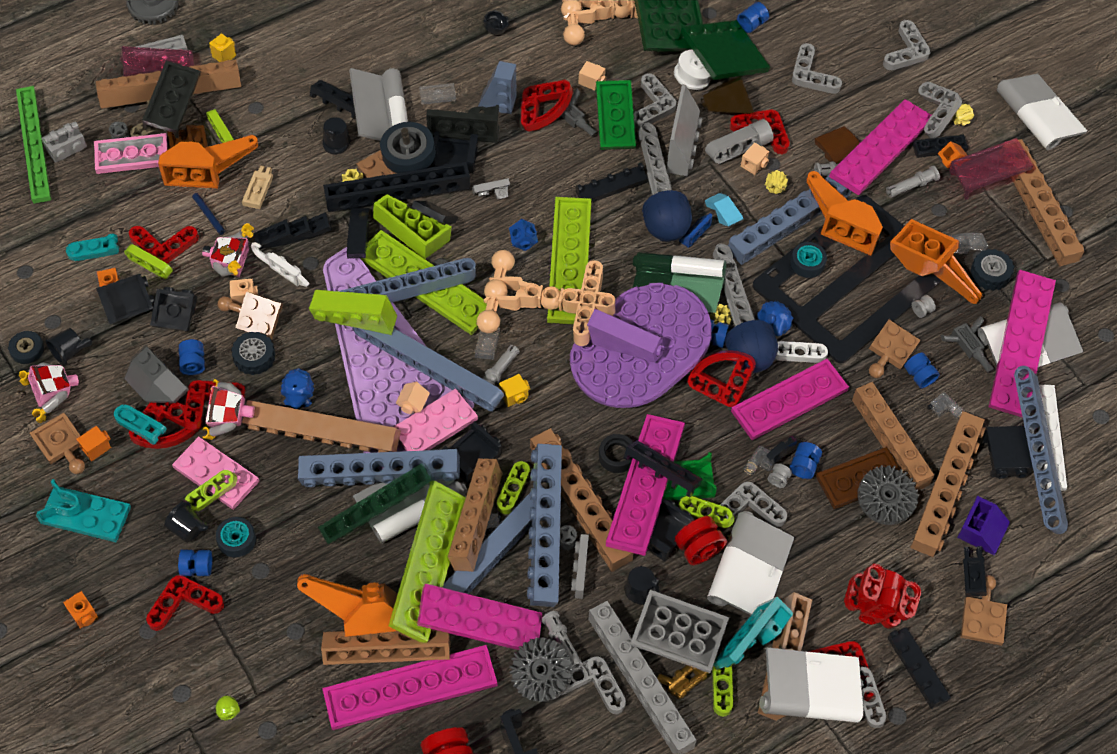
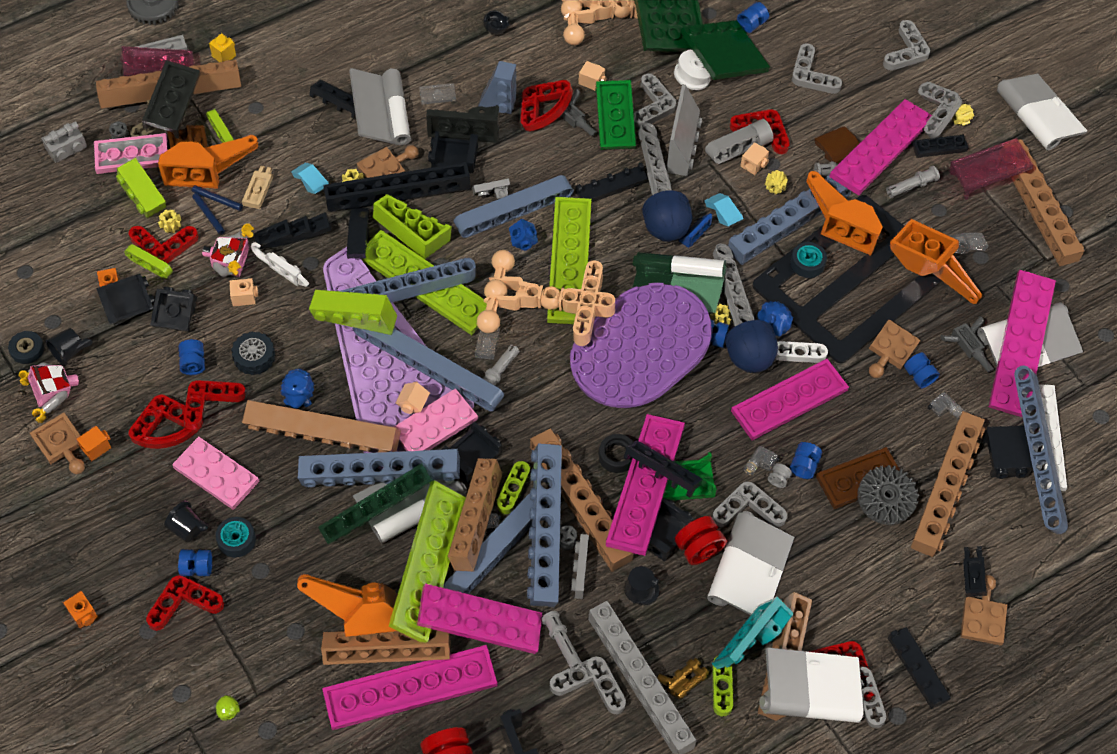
bright green plate [16,86,51,204] -> none
teal plate [36,479,131,542] -> none
teal plate [66,234,119,261] -> none
teal plate [114,405,167,445] -> none
dark grey wedge [124,344,189,403] -> none
lime beam [185,470,237,512] -> none
torso [203,379,255,440] -> none
plate [217,292,283,340] -> none
black hat [322,117,351,155] -> none
wheel [380,122,436,173] -> none
black tile [412,201,458,223] -> none
yellow brick [499,374,530,407] -> none
dark grey wheel [509,638,573,702] -> none
medium lavender slope [587,309,664,363] -> none
light grey slope [630,590,729,673] -> none
lime beam [679,496,735,528] -> none
red beam [688,350,756,407] -> none
dark brown slope [700,76,754,113] -> none
black tile [766,436,803,465] -> none
red piece [844,564,921,629] -> none
medium nougat brick [852,382,934,491] -> none
light grey wheel [912,295,935,318] -> none
orange brick [938,141,969,170] -> none
dark purple slope [957,496,1010,556] -> none
black wheel [970,249,1014,291] -> none
none -> lime wedge [116,158,166,218]
none -> light yellow gear [158,210,181,233]
none -> dark blue piece [192,185,243,211]
none -> medium azure slope [291,162,329,194]
none -> sand blue beam [454,175,574,238]

